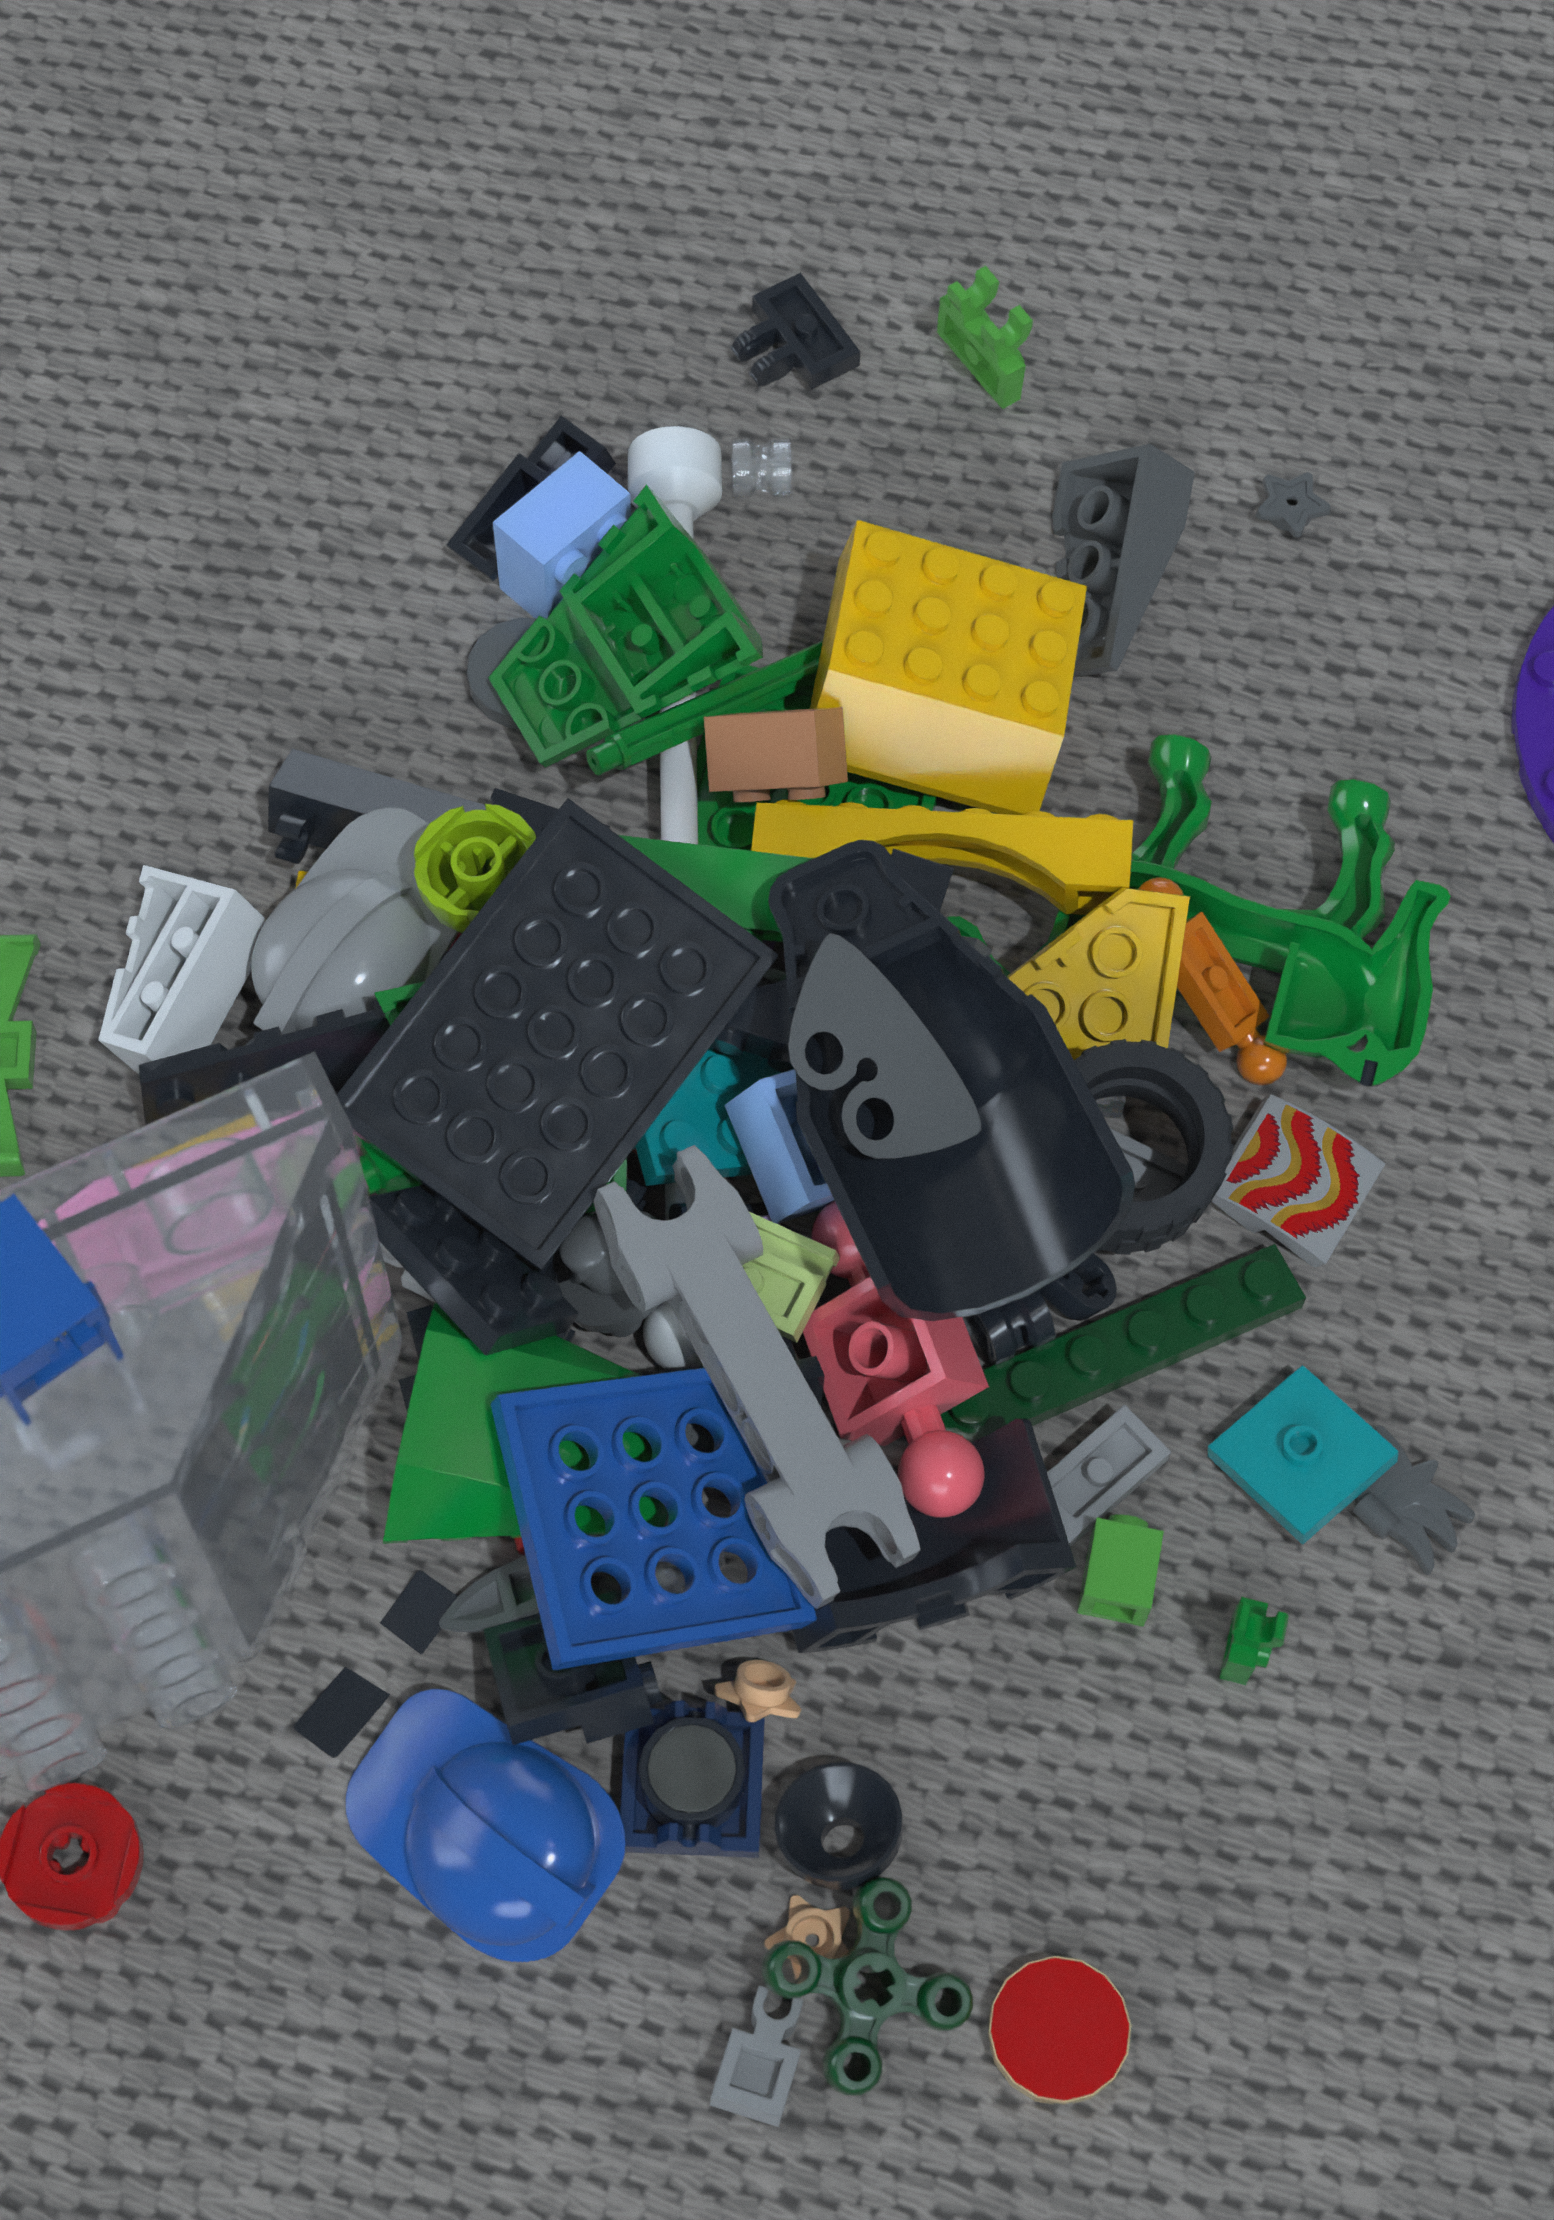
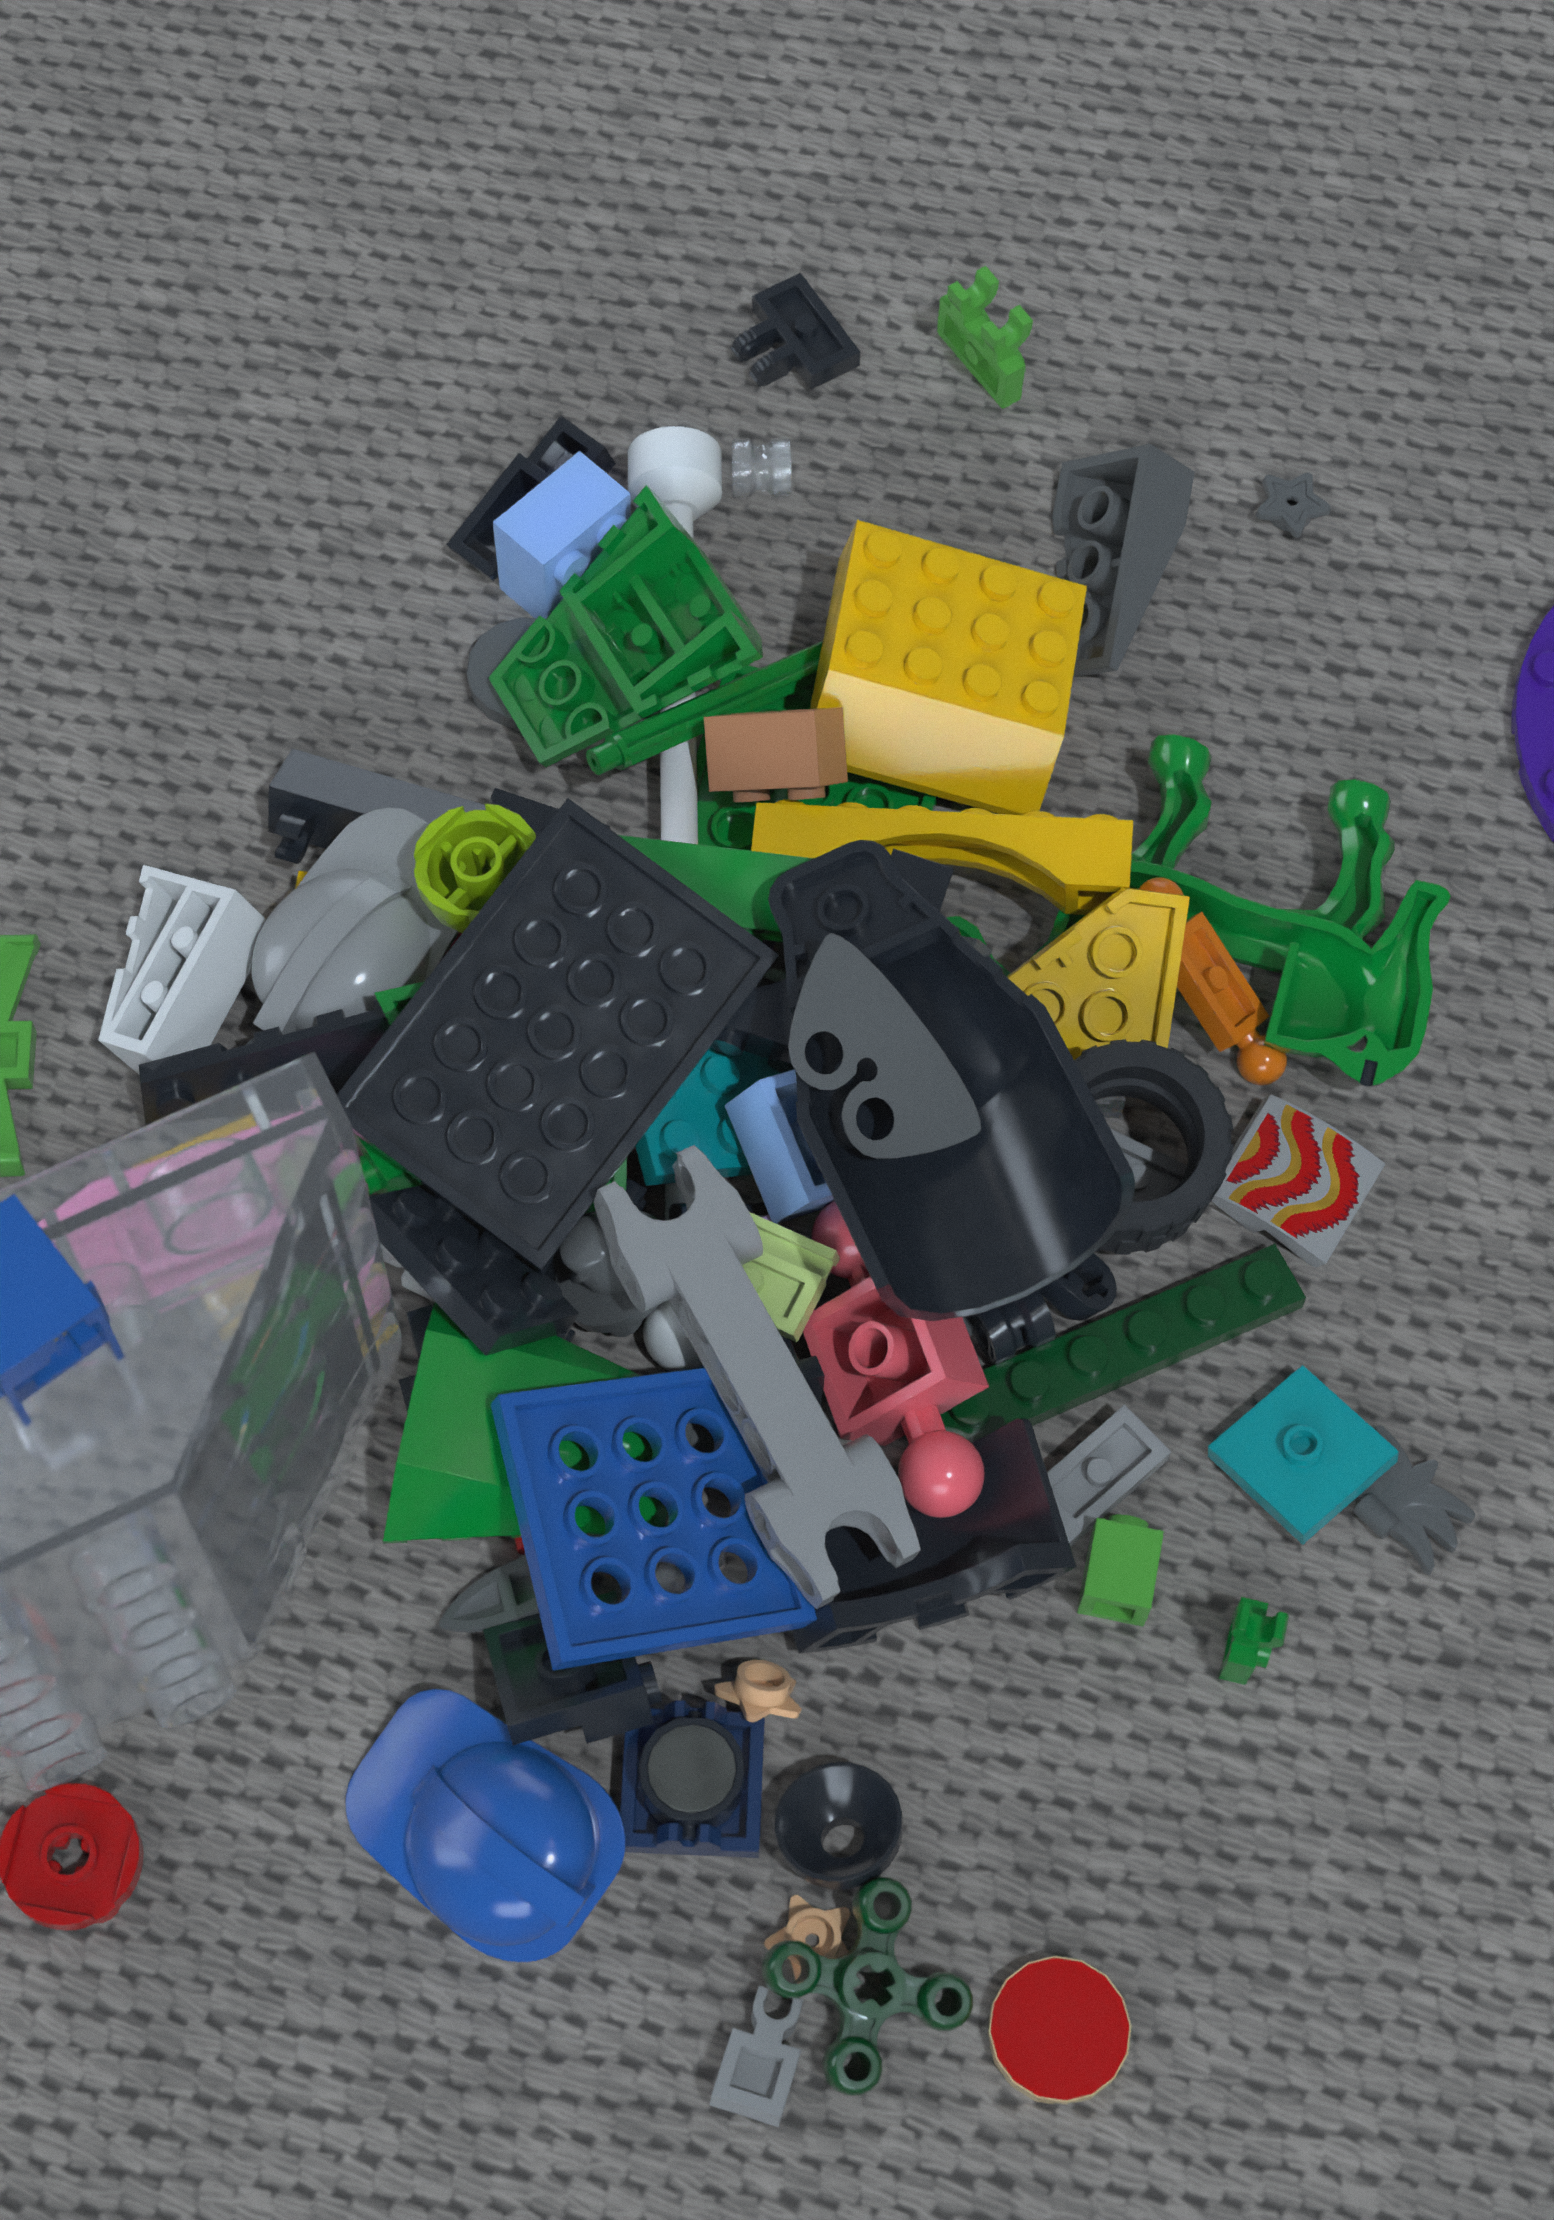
black sticker [293,1570,458,1758] -> none

